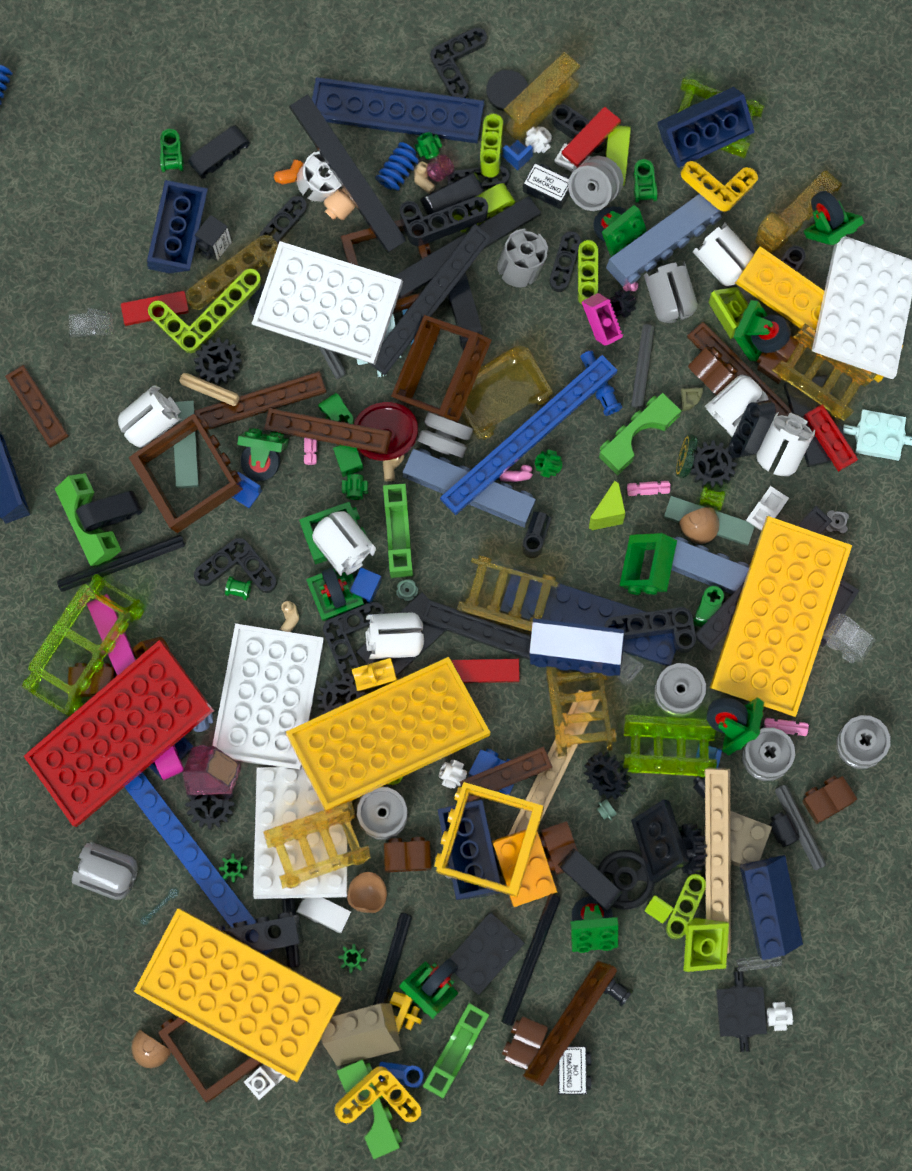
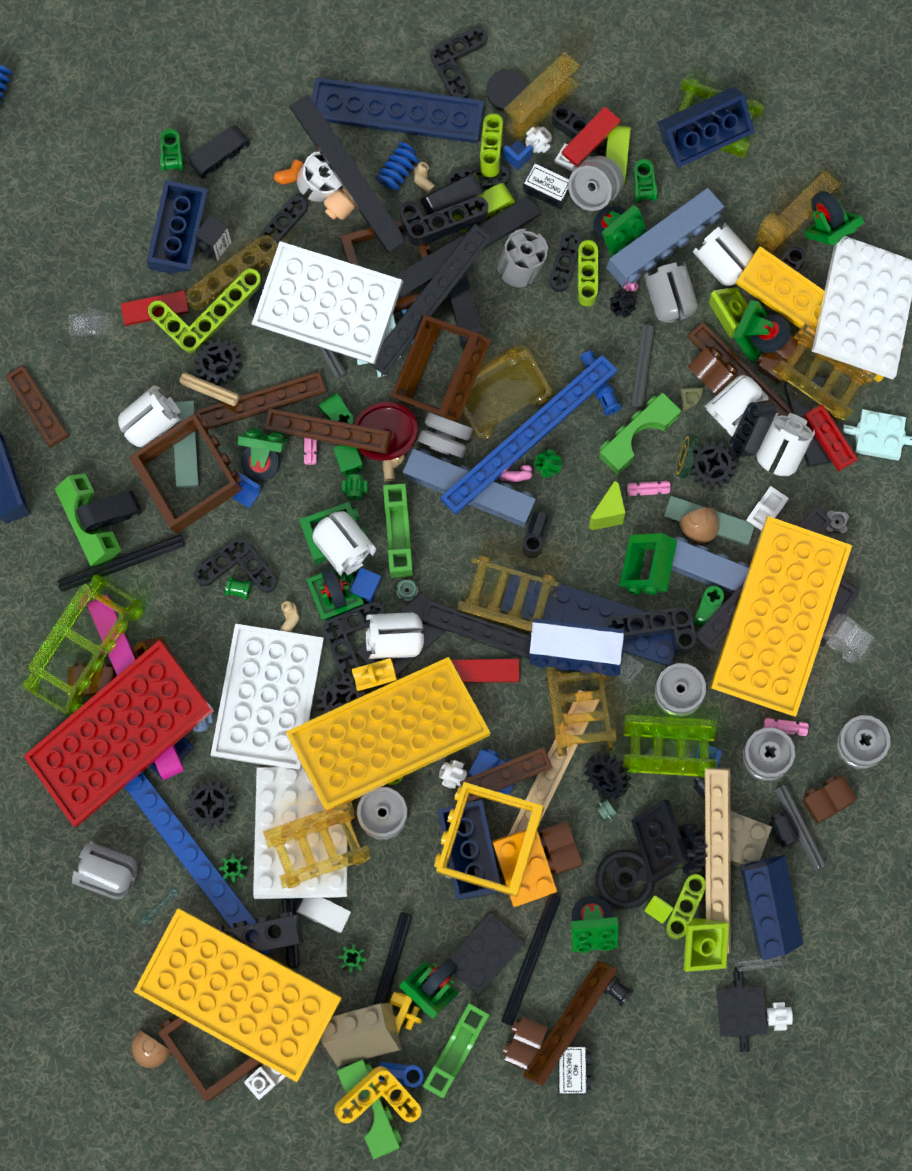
clear pink slope [182,745,241,795] -> none
medium nougat helmet [347,872,387,913] -> none
reddish brown brick [384,837,431,873] -> none
green gear [414,132,442,159] -> none
clear pink wheel [427,155,454,182] -> none
black beam [558,848,623,911] -> none
dark pink brick [582,293,623,346] -> none
yellow beam [681,161,758,212] -> none
clear neon green bush [699,486,725,510] -> none
plate [706,697,764,756] -> none

